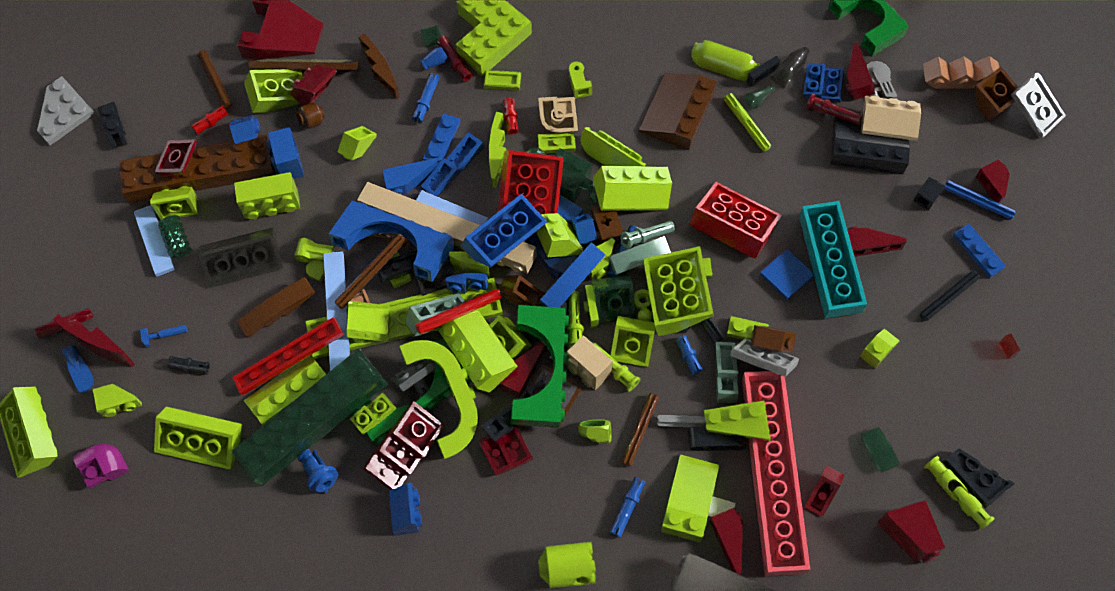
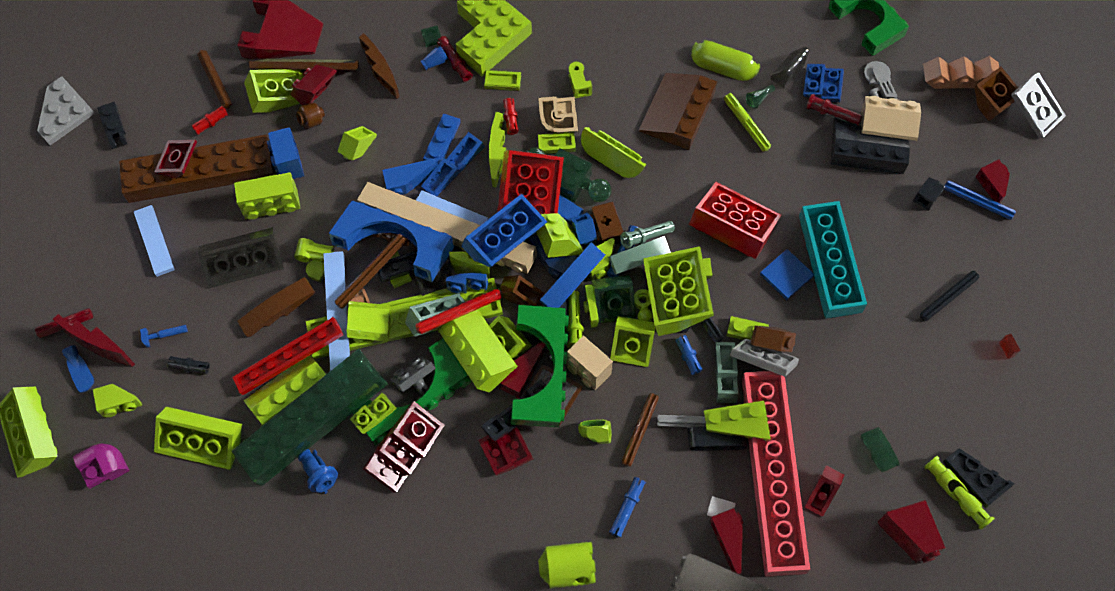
lime slope [150,186,198,221] -> none
clear green piece [158,215,192,258] -> none
blue arch [229,114,261,144] -> none
blue slope [389,483,422,536] -> none
lime arch [399,340,478,459] -> none
blue pin [411,73,440,123] -> none
lime slope [593,166,672,210] -> none
lime pin [594,343,641,392] -> none
lime slope [661,454,719,543] -> none
black tile [746,55,780,87] -> none
dark red slope [846,42,875,100] -> none
dark red slope [847,227,907,257] -> none
lime slope [860,329,899,369] -> none
blue plate [953,224,1006,279] -> none

